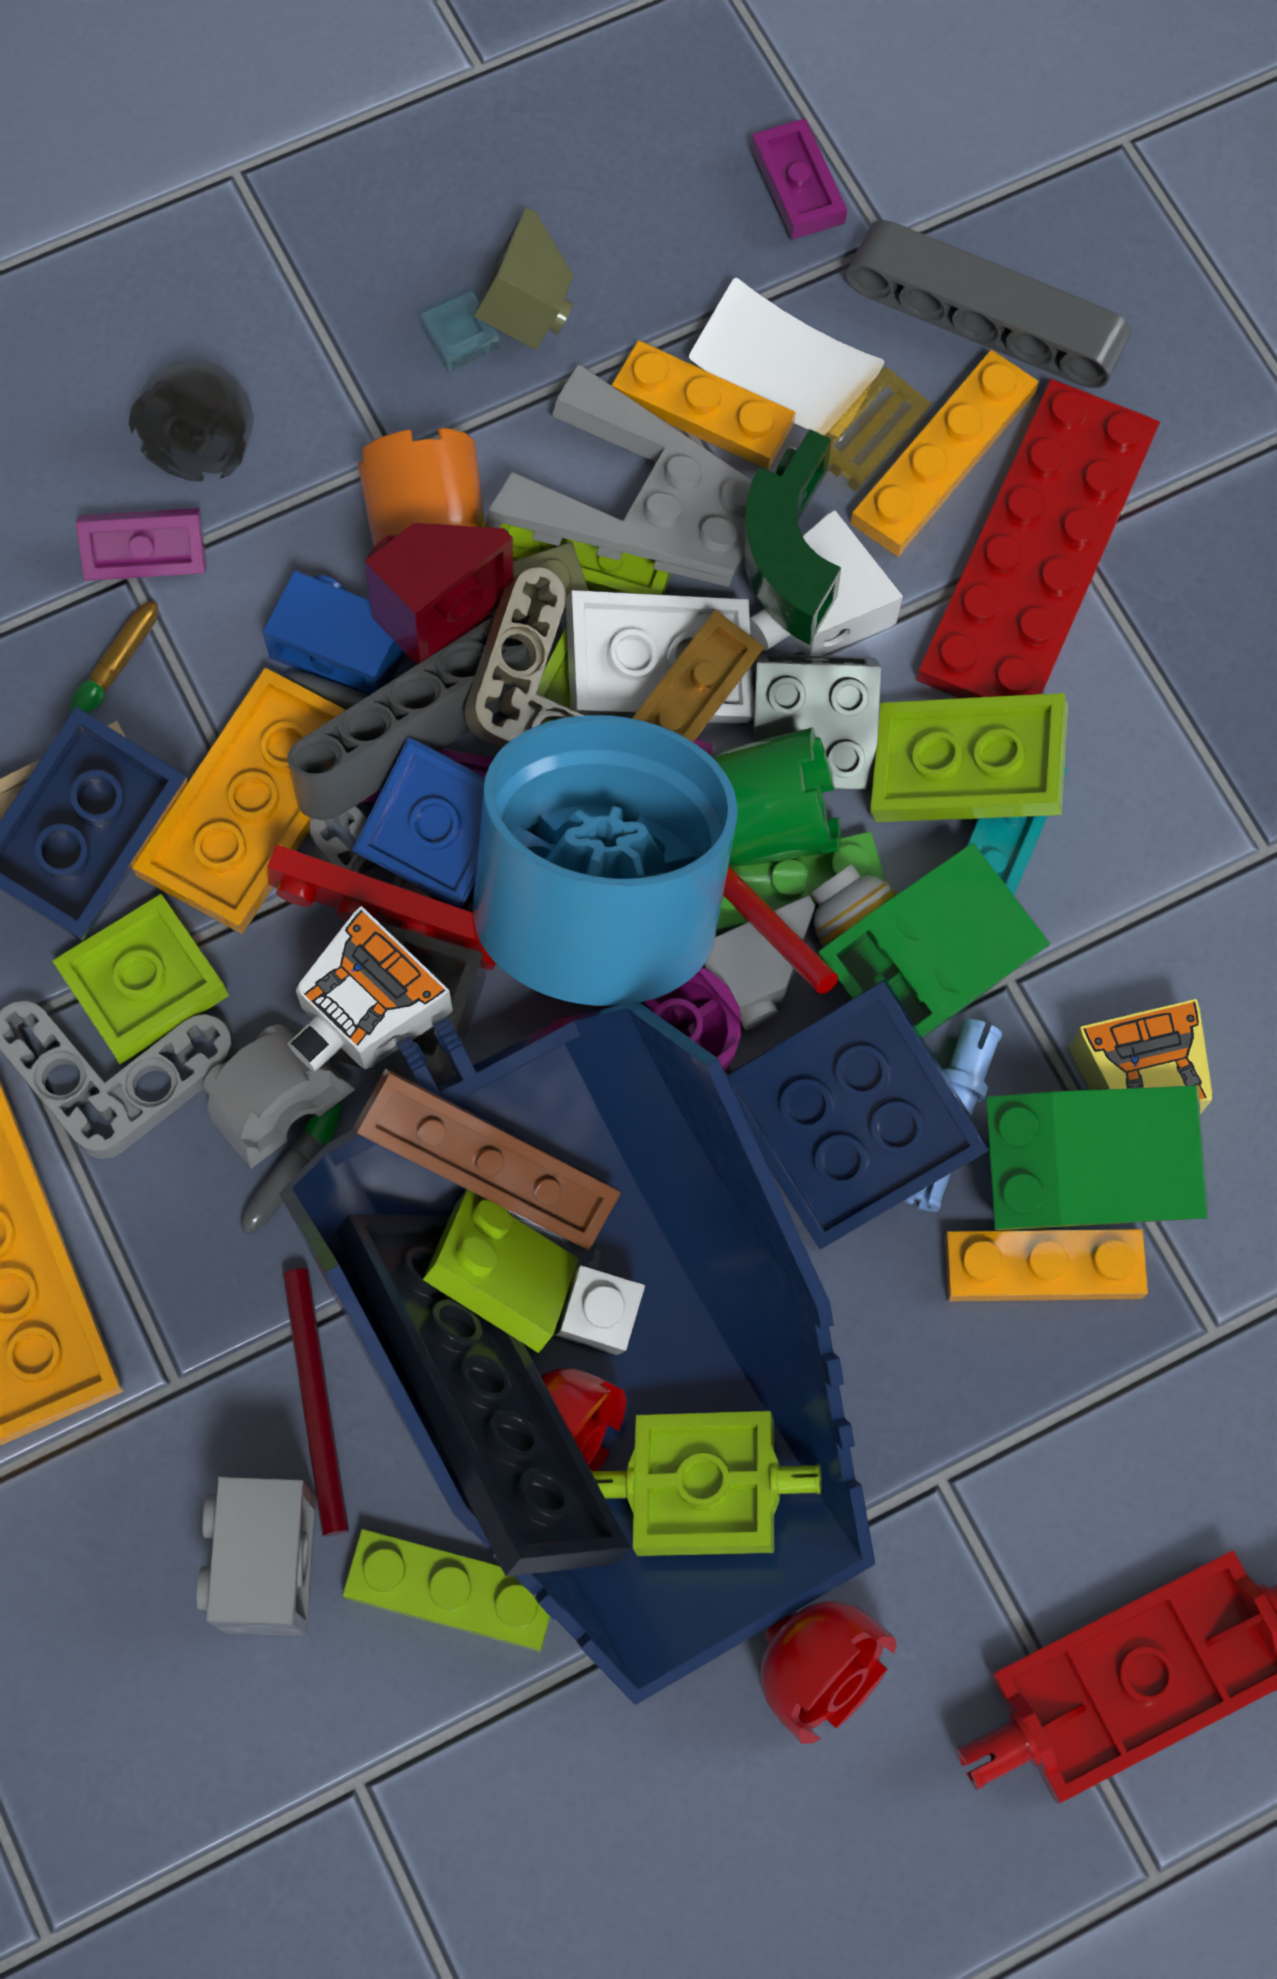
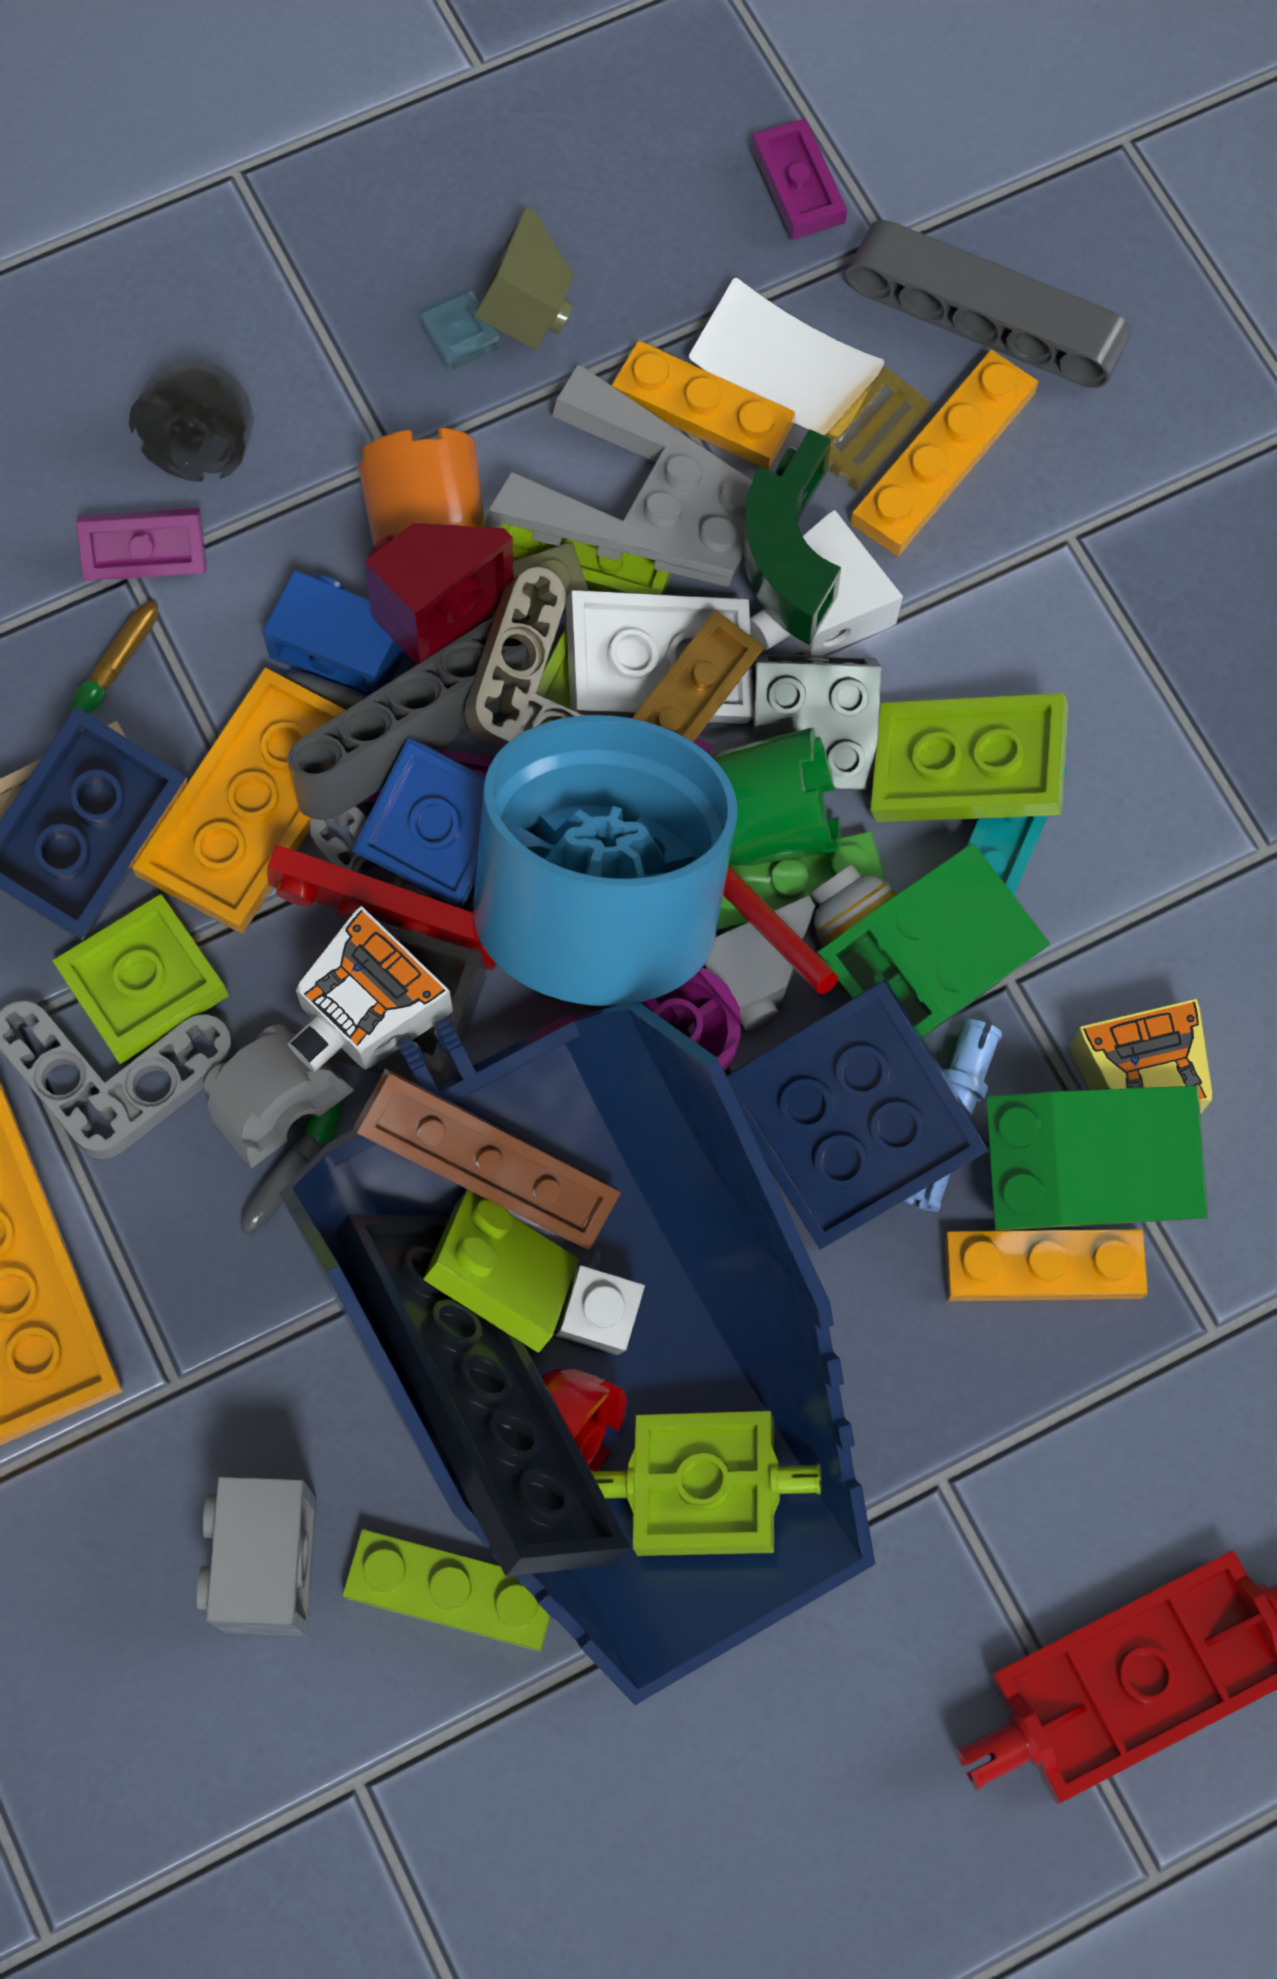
dark red bar [283,1268,349,1537] -> none
red cylinder [759,1601,897,1744] -> none
red plate [916,379,1161,699] -> none

